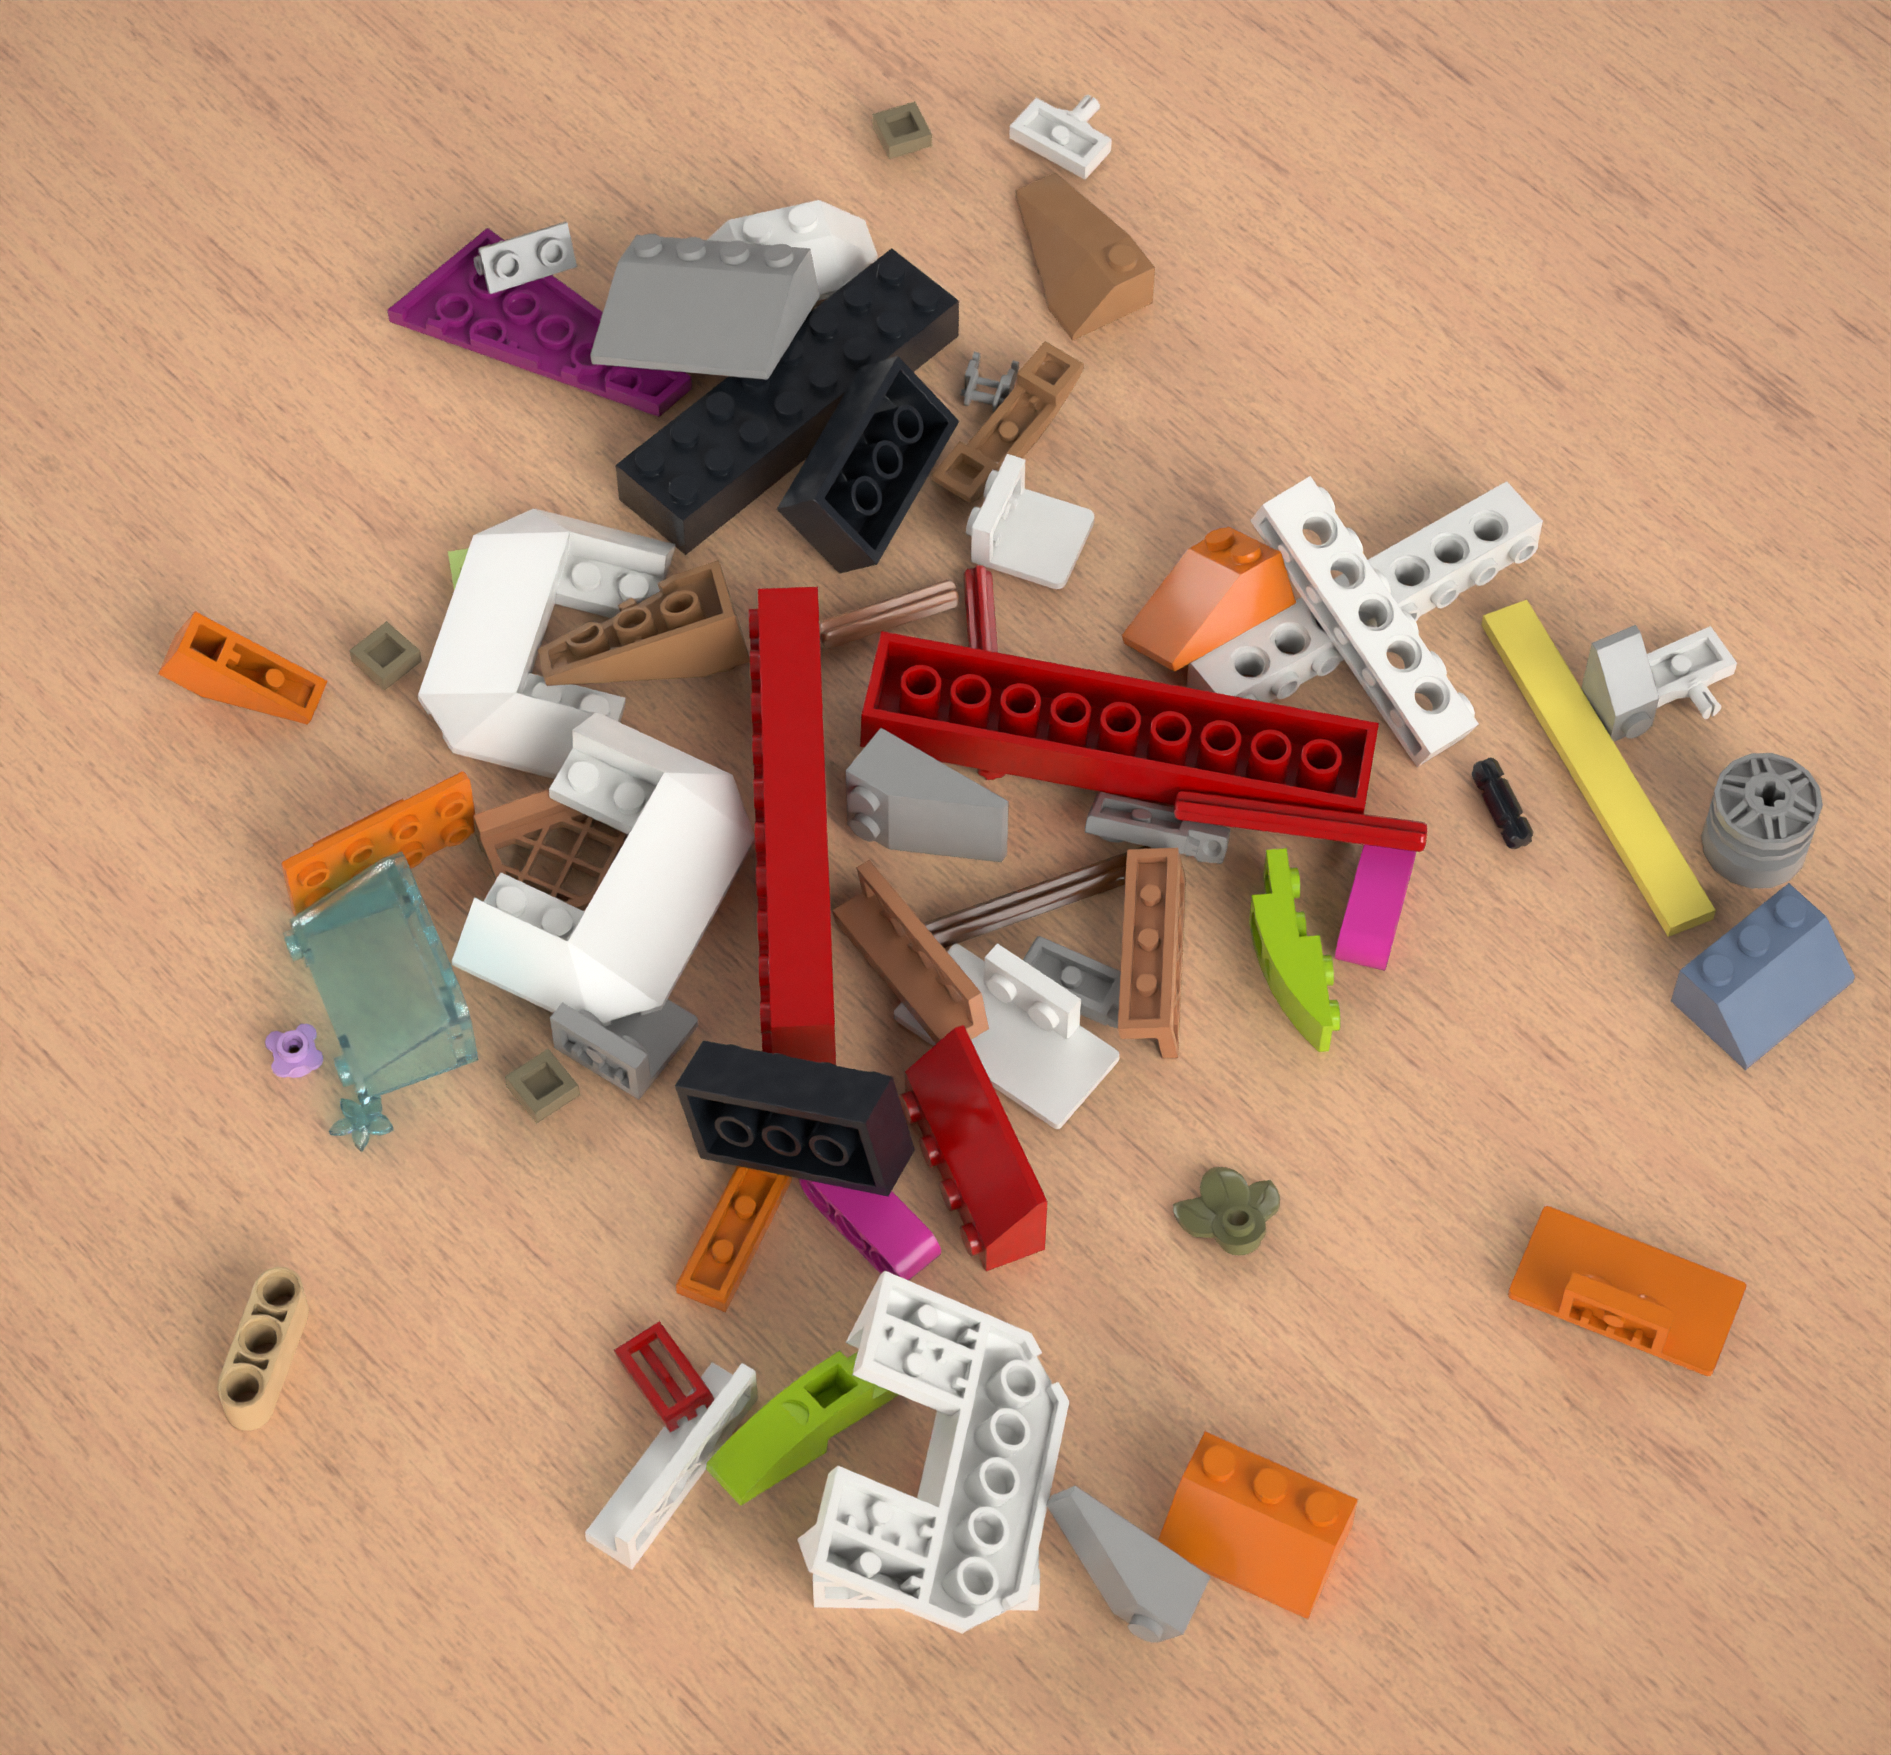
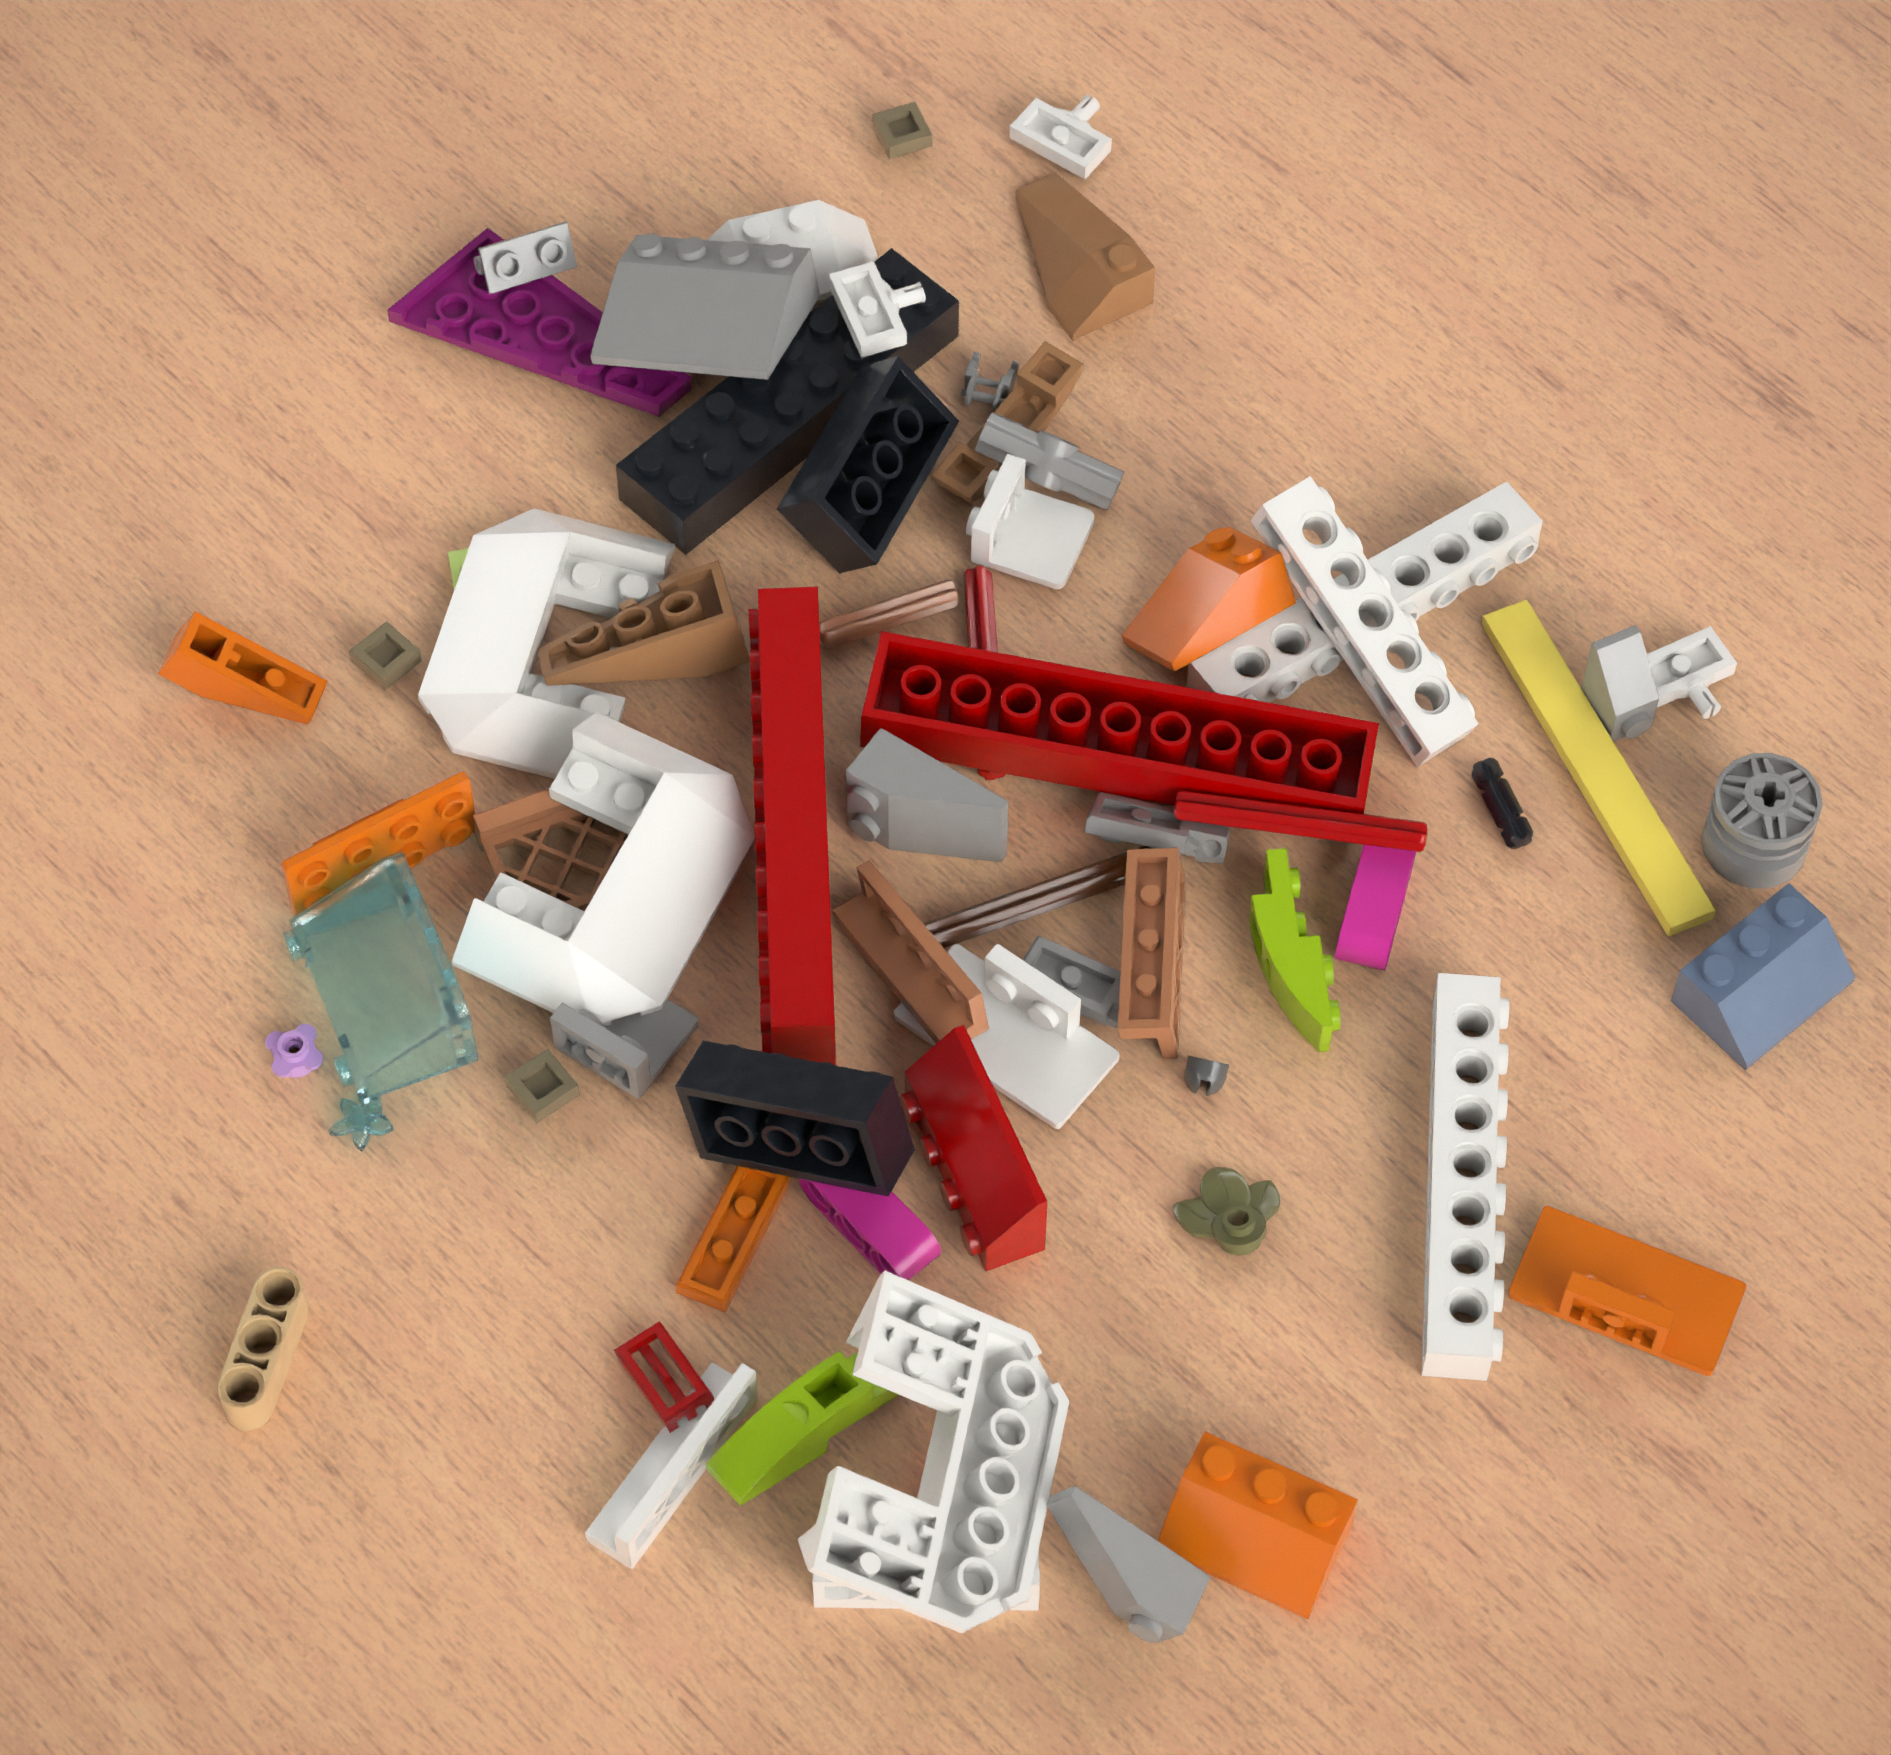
none -> white plate [829,261,925,358]
none -> light grey piece [975,412,1124,510]
none -> dark grey hinge [1185,1055,1229,1096]
none -> white brick [1421,973,1509,1381]

